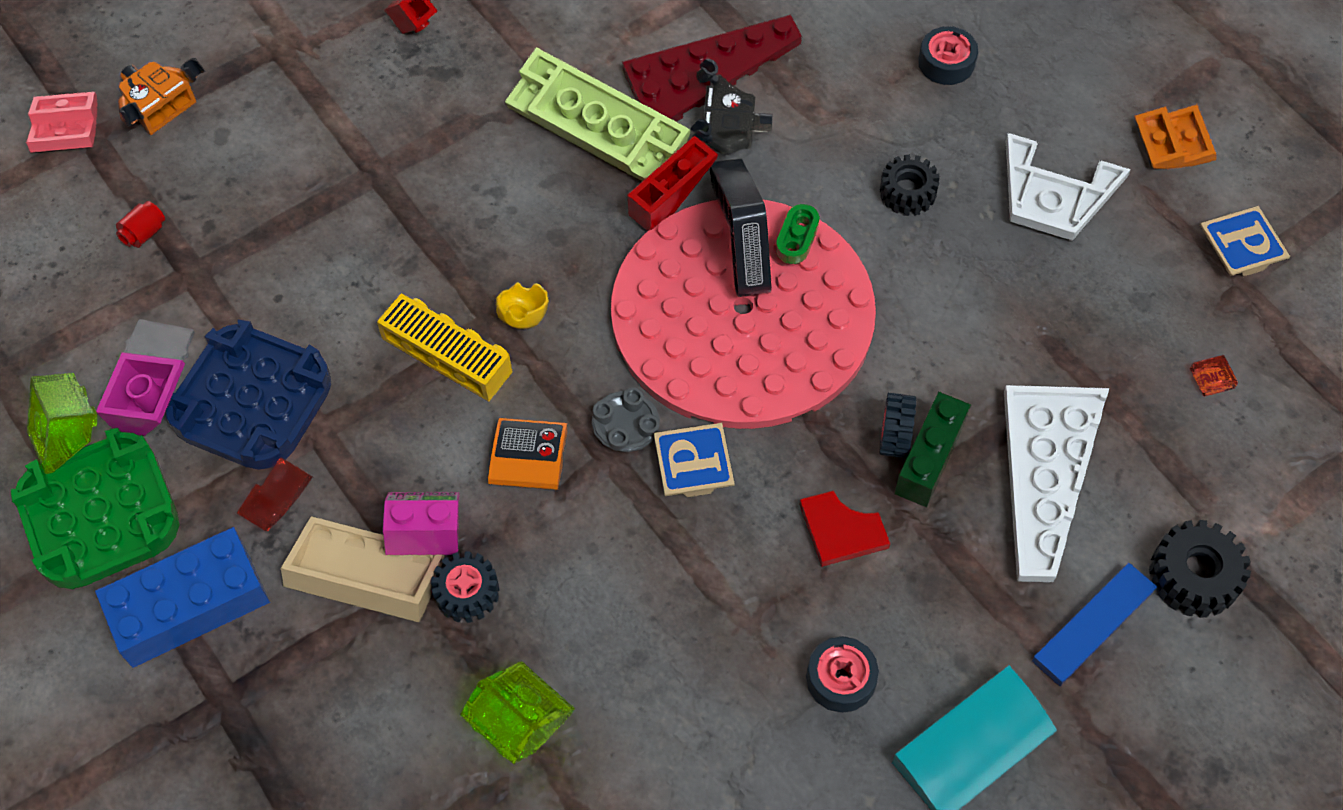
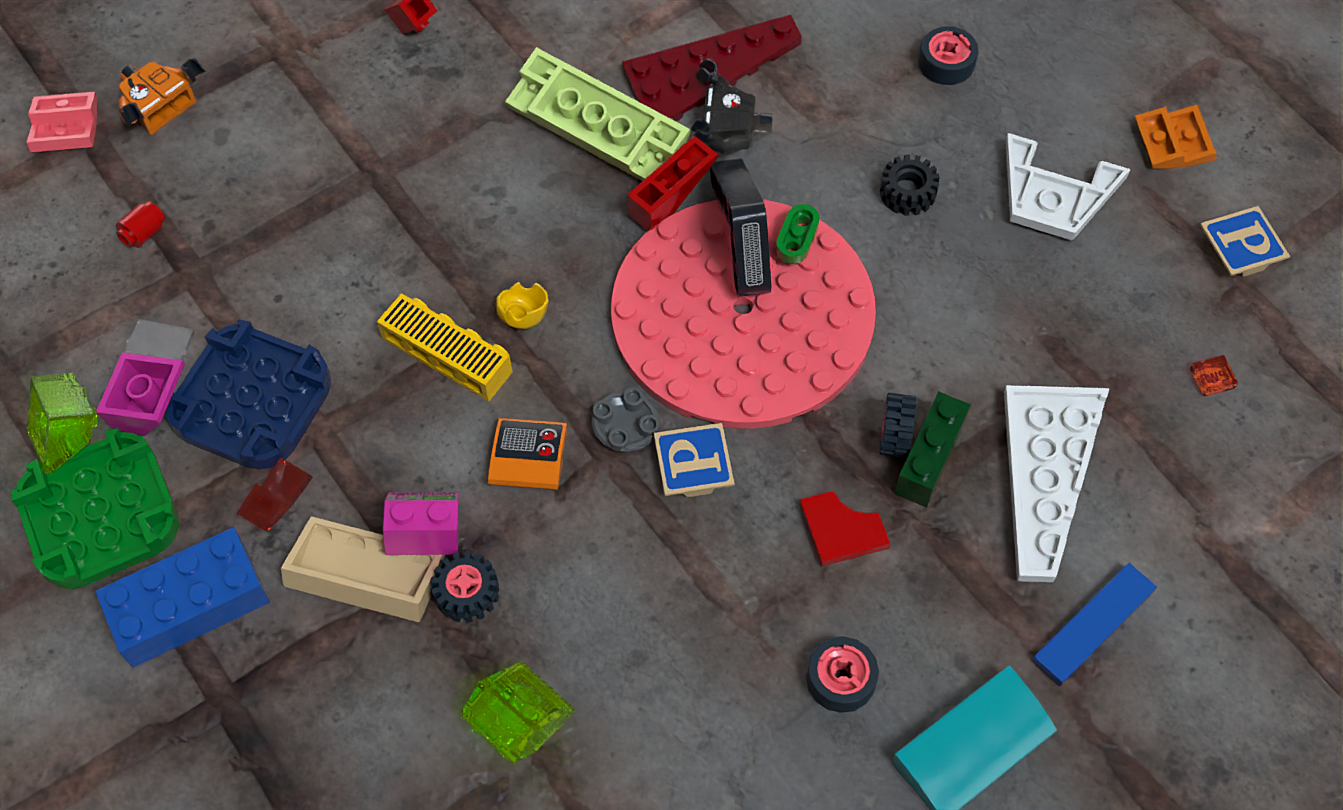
black tyre [1149,520,1251,618] -> none

